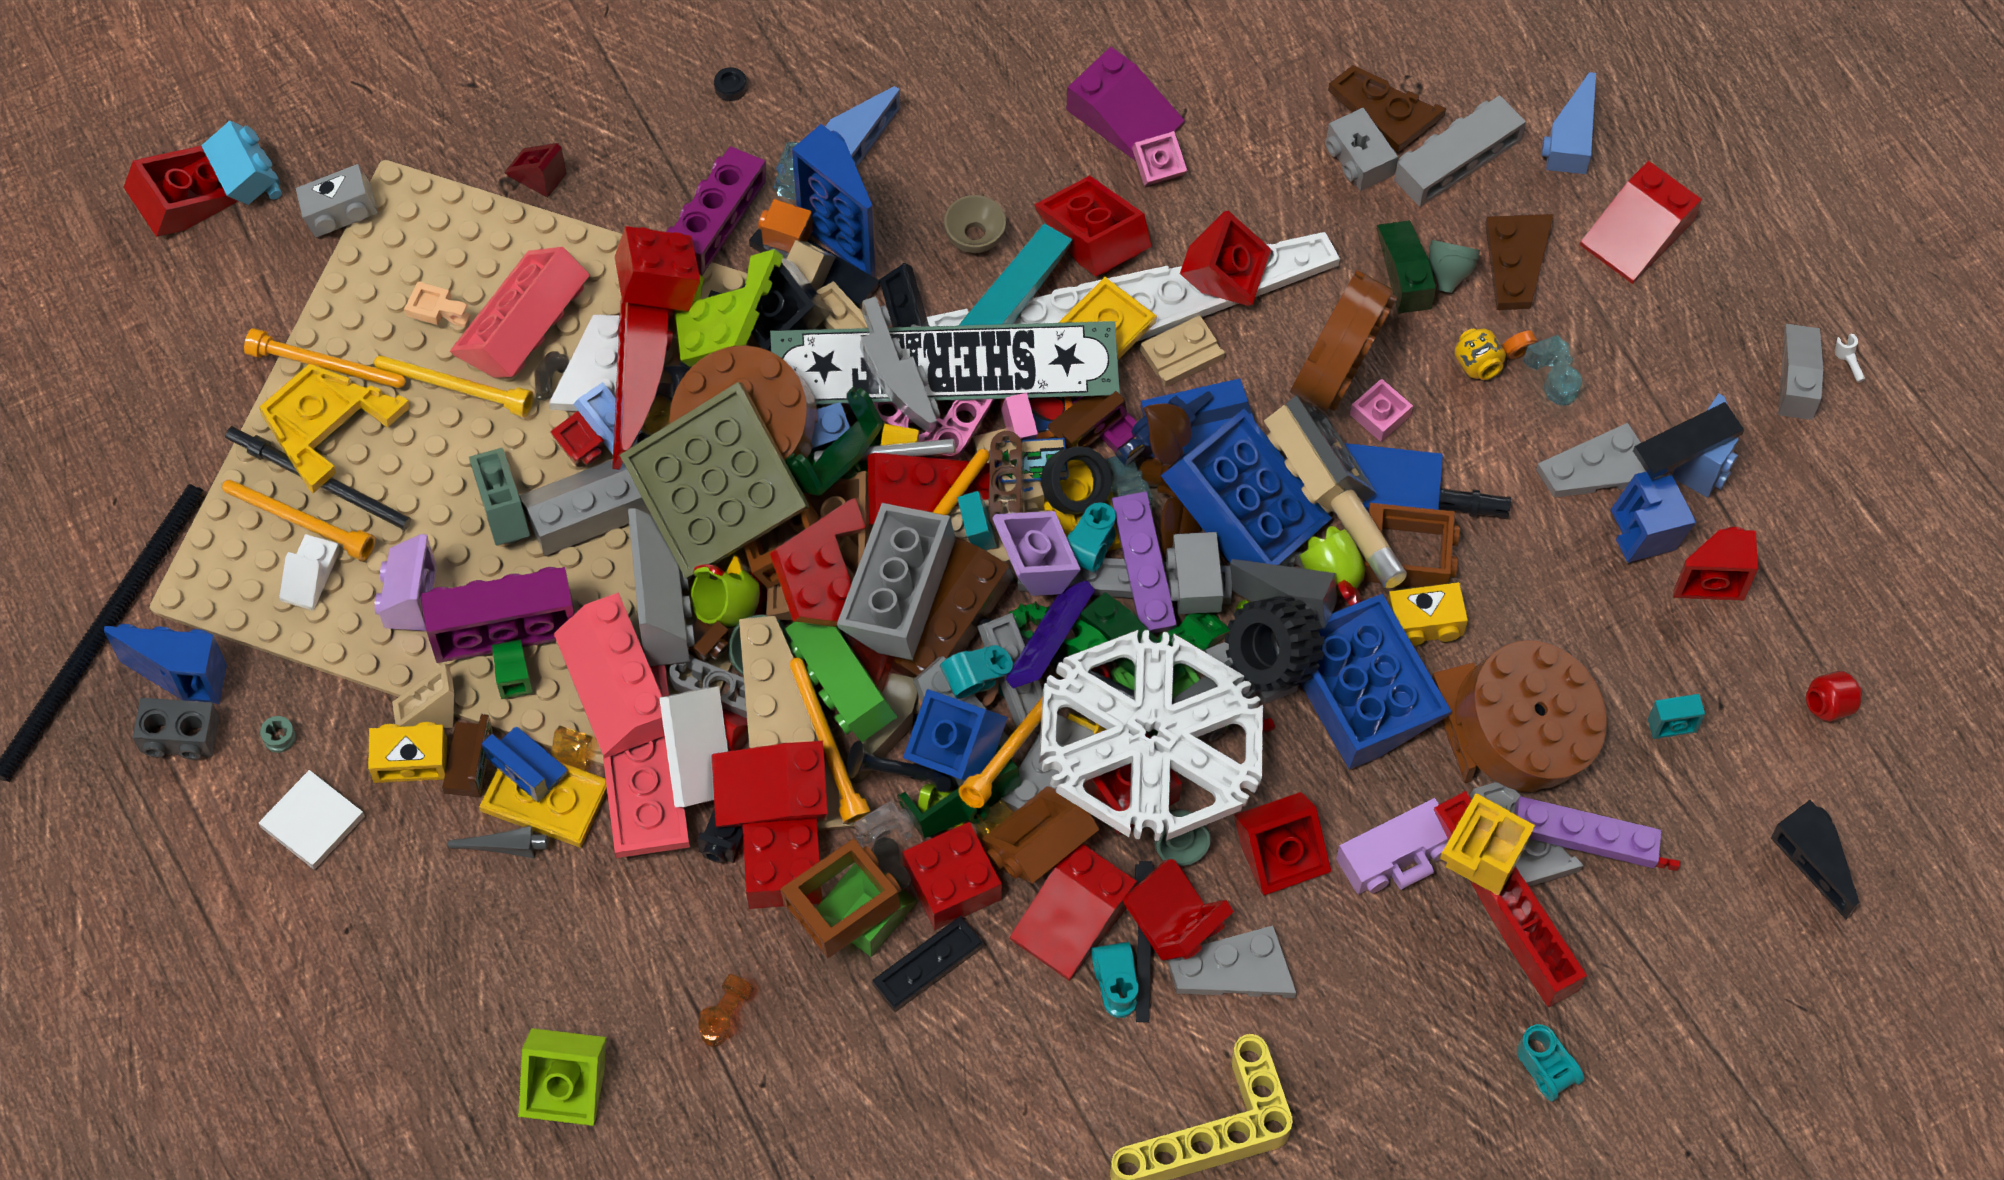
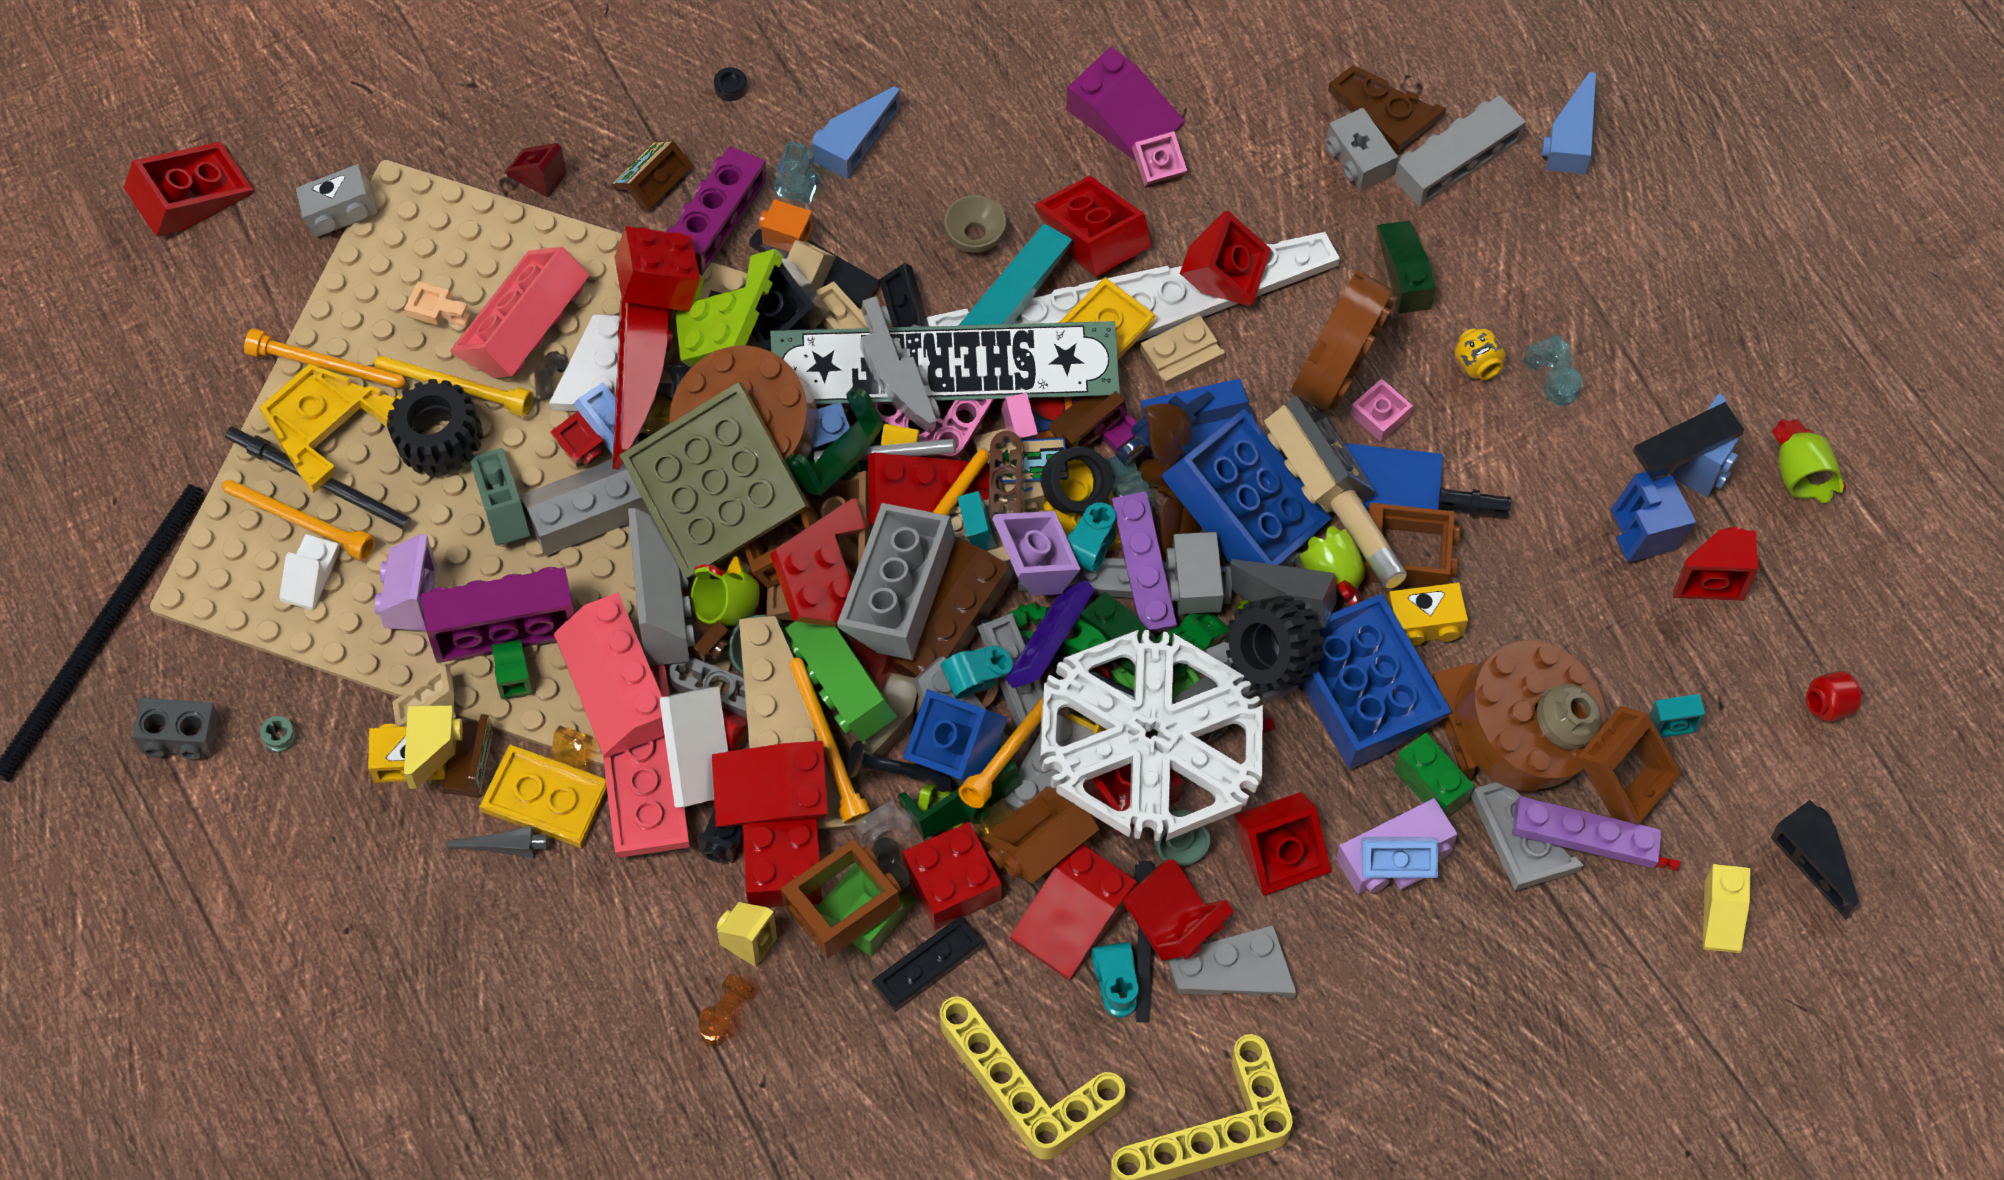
blue slope [104,624,227,704] -> none
medium azure brick [201,121,282,205] -> none
white tile [259,770,365,870] -> none
blue panel [482,727,567,803] -> none
lime slope [518,1028,606,1126] -> none
blue slope [792,124,876,278] -> none
sand green helmet [1429,240,1480,293] -> none
red slope [1434,791,1587,1007] -> none
yellow plate [1440,793,1535,896] -> none
reddish brown wing [1485,214,1554,310] -> none
orange tile [1502,330,1538,359] -> none
teal piece [1517,1024,1584,1102] -> none
light grey wing [1536,423,1663,497] -> none
slope [1580,160,1702,284] -> none
light grey slope [1778,324,1823,420] -> none
white hand [1835,334,1865,383] -> none
none -> black tyre [387,379,483,476]
none -> light yellow slope [404,705,463,789]
none -> reddish brown panel [611,140,693,210]
none -> light yellow slope [716,902,777,967]
none -> light yellow beam [940,997,1125,1160]
none -> light blue slope [1361,837,1438,878]
none -> green brick [1394,732,1474,818]
none -> dark tan piece [1537,683,1602,750]
none -> dark orange window [1577,706,1681,825]
none -> light yellow slope [1703,864,1750,953]
none -> lime piece [1772,419,1846,504]

